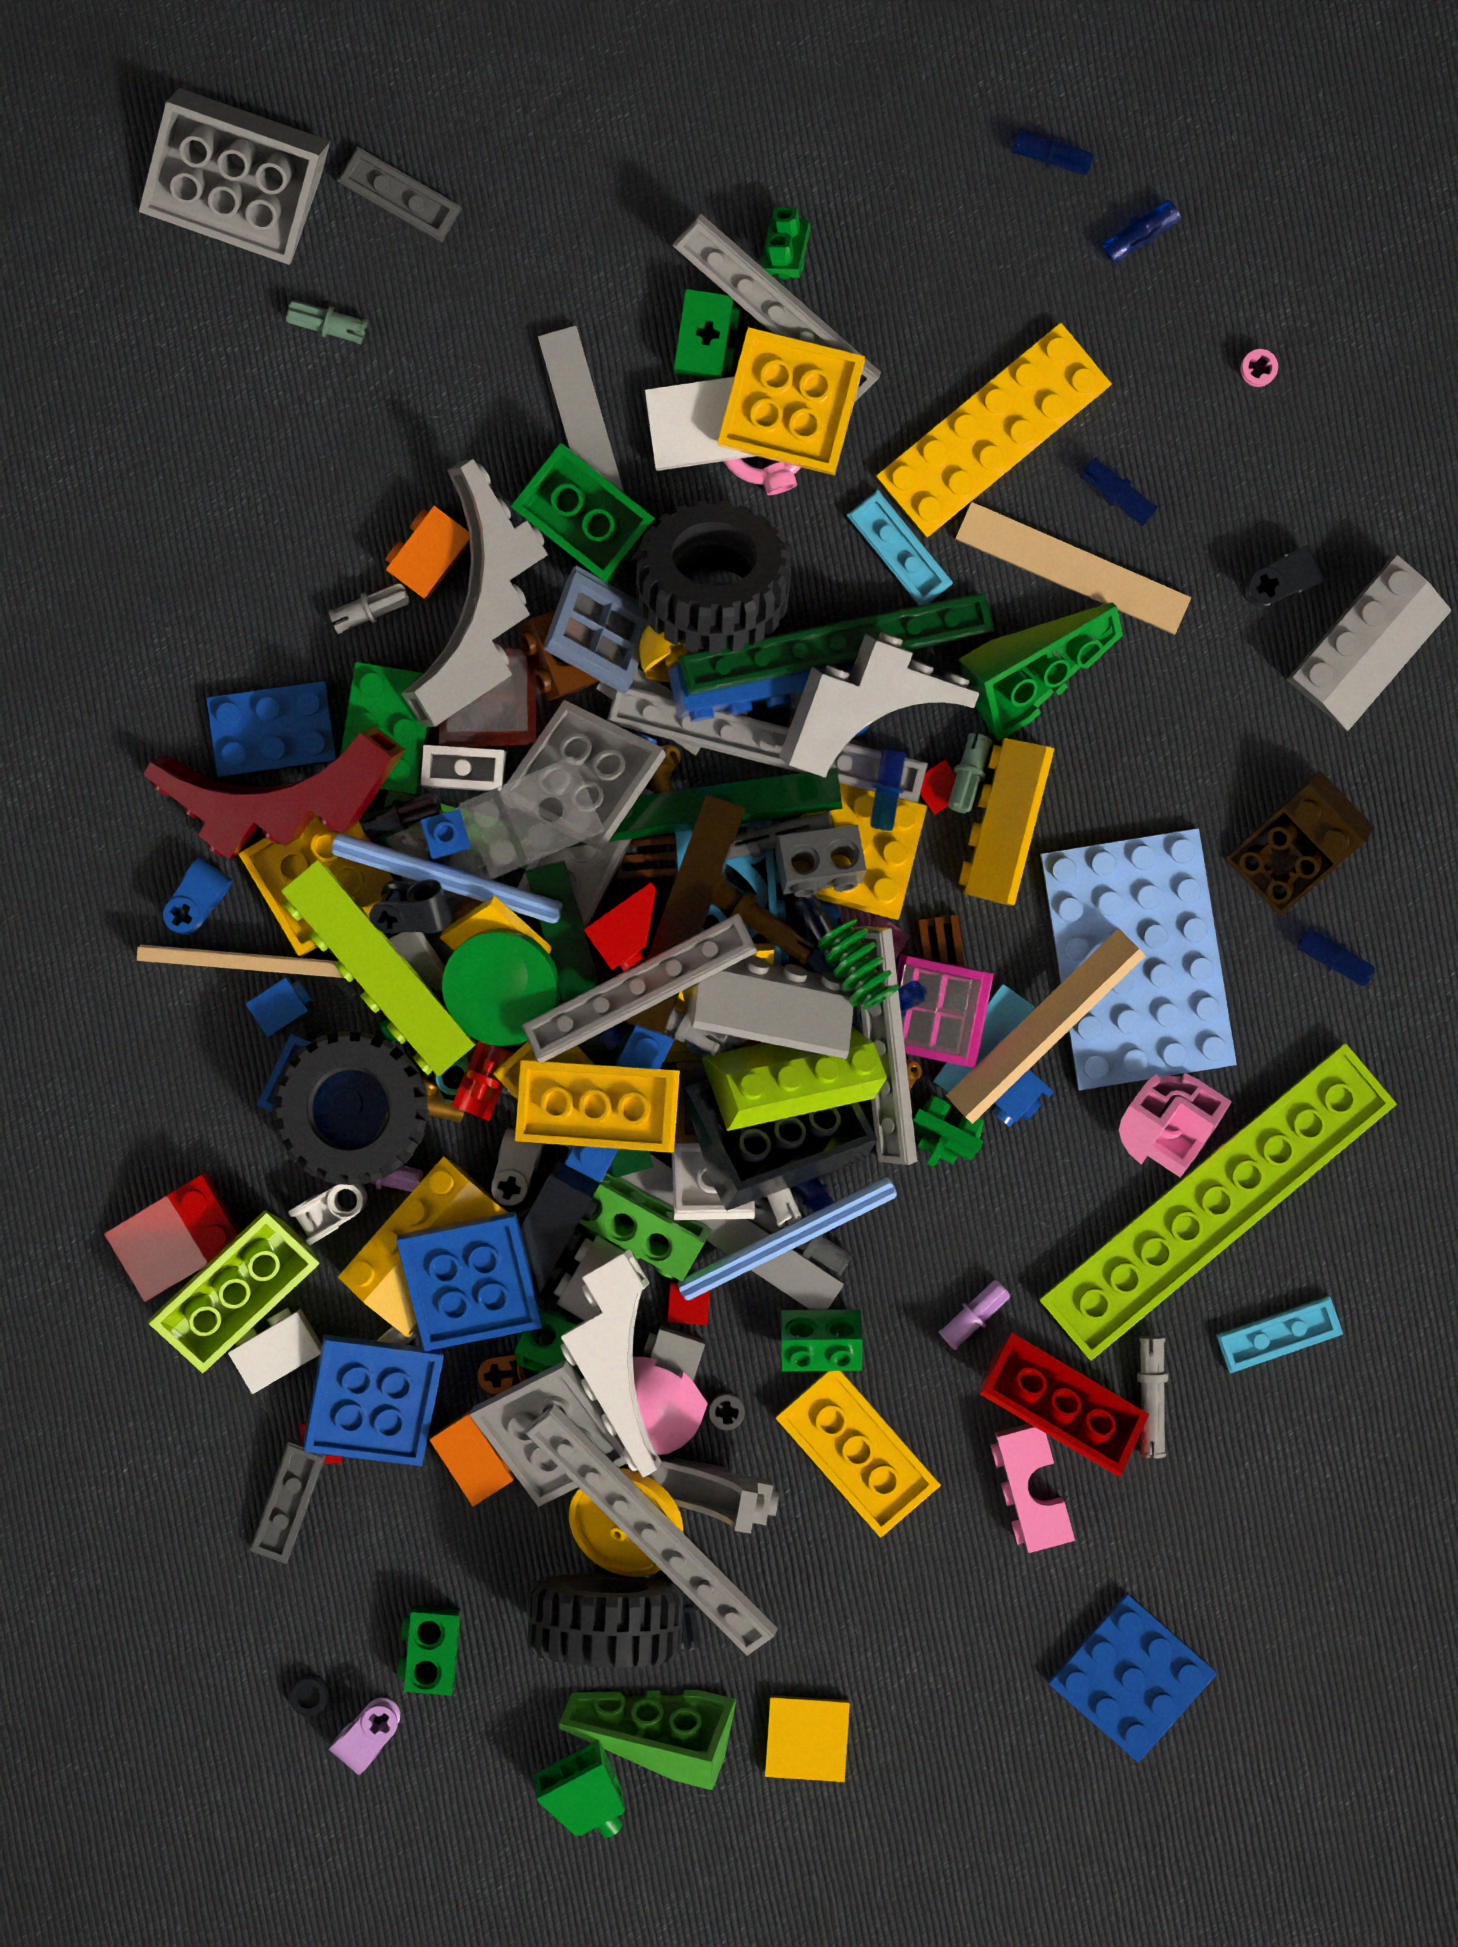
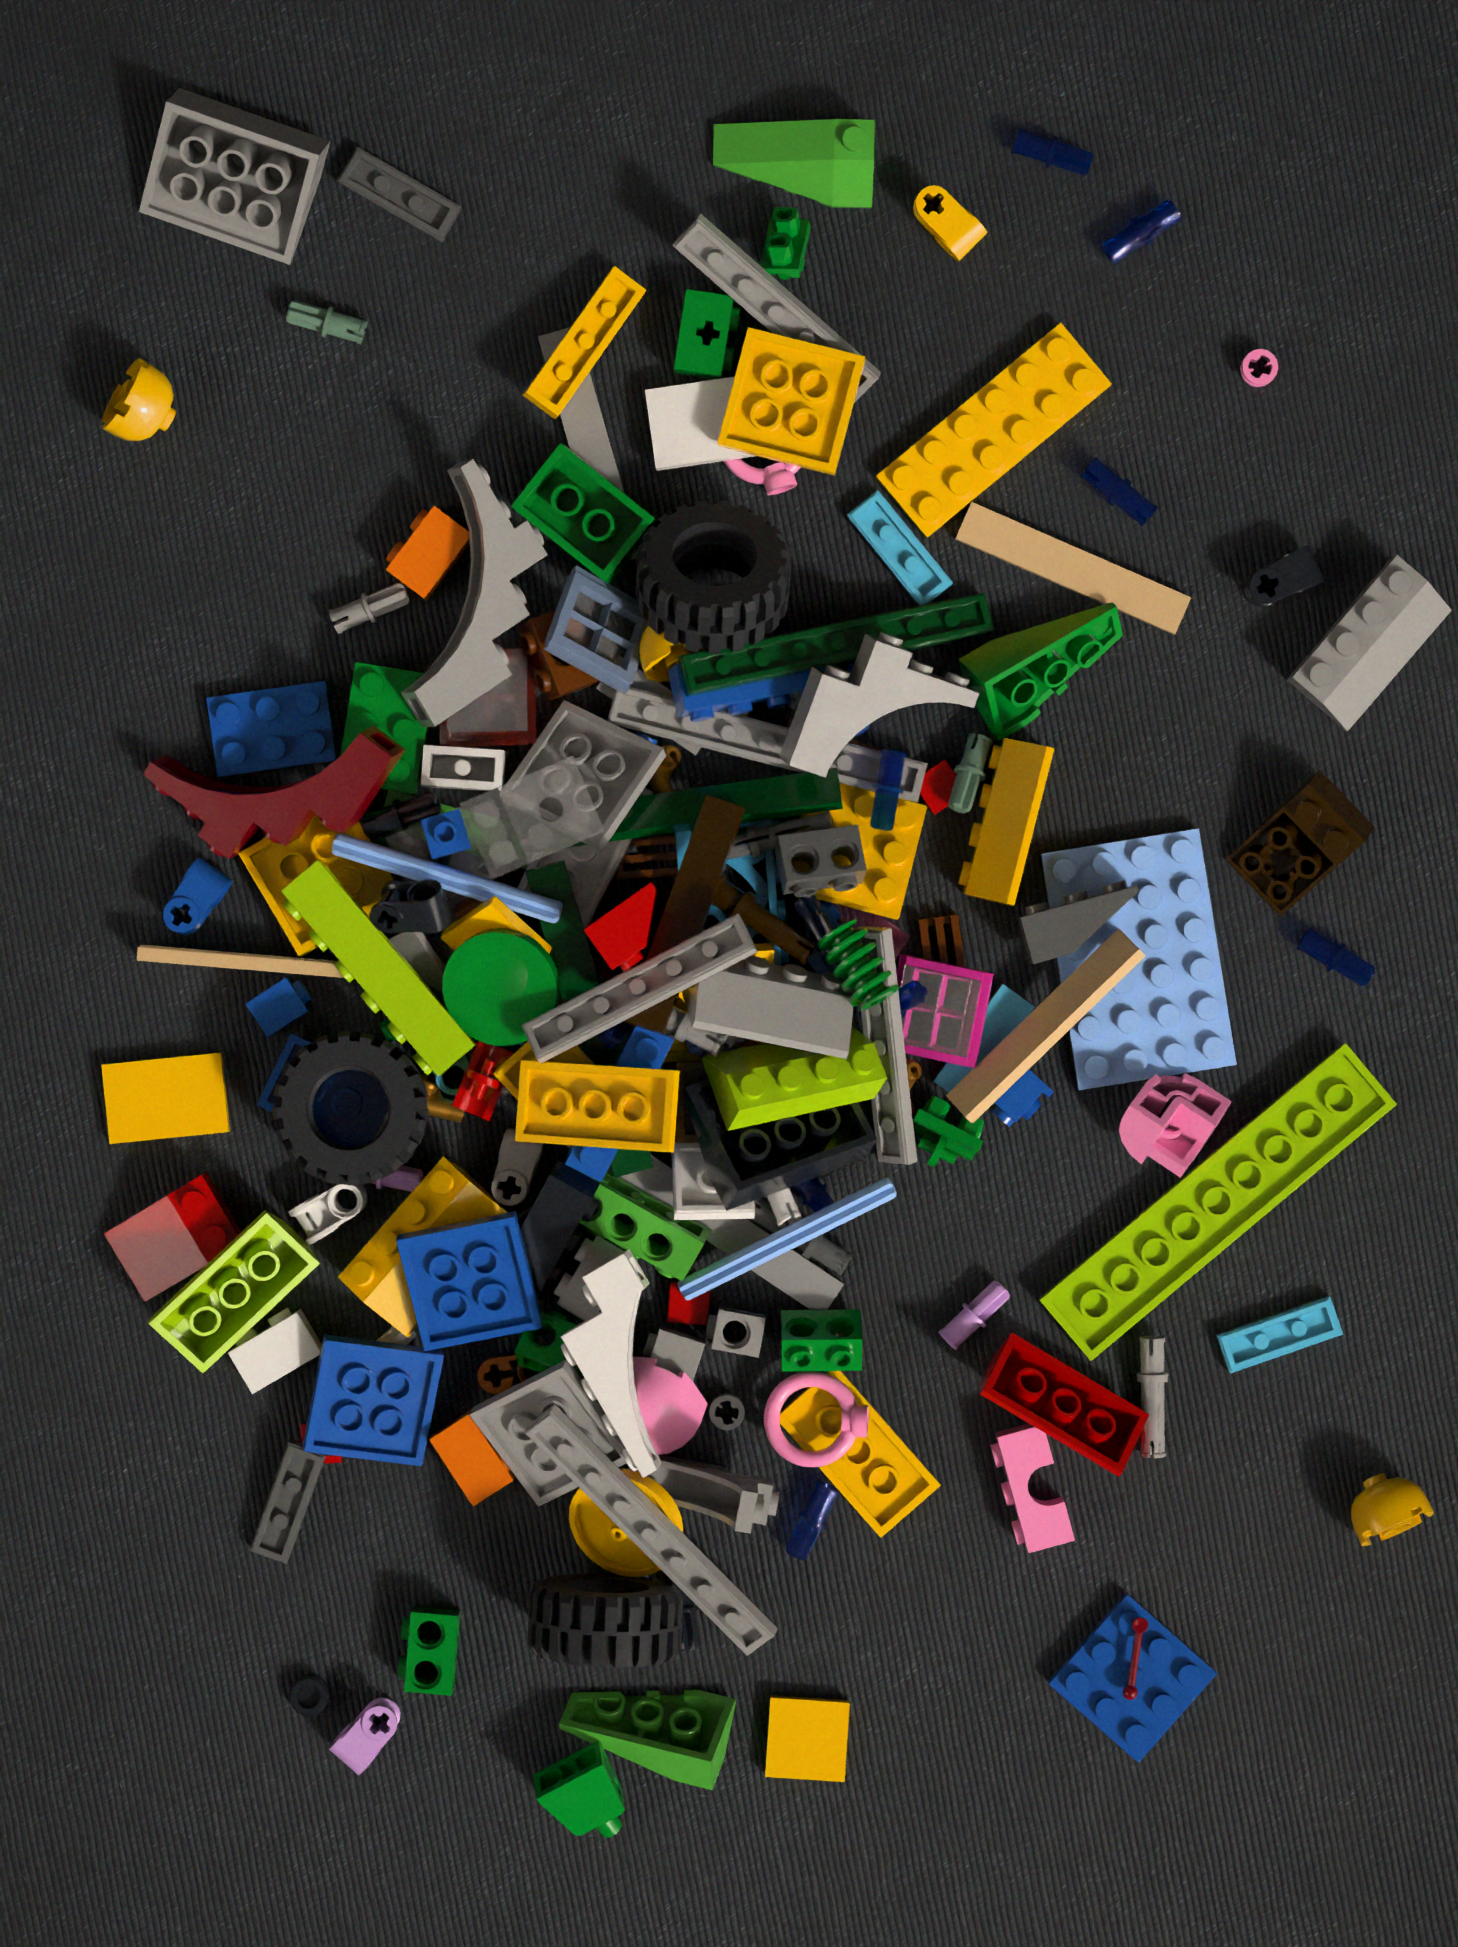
none -> yellow cylinder [101,358,176,441]
none -> yellow tile [101,1052,230,1144]
none -> yellow plate [523,266,646,419]
none -> light grey brick [705,1306,766,1358]
none -> bright green wedge [713,119,875,208]
none -> bright pink piece [764,1371,869,1467]
none -> clear blue axle [786,1481,840,1560]
none -> yellow piece [913,185,987,261]
none -> dark grey slope [1018,880,1139,964]
none -> dark red hinge [1122,1617,1148,1700]
none -> yellow cylinder [1351,1473,1434,1546]

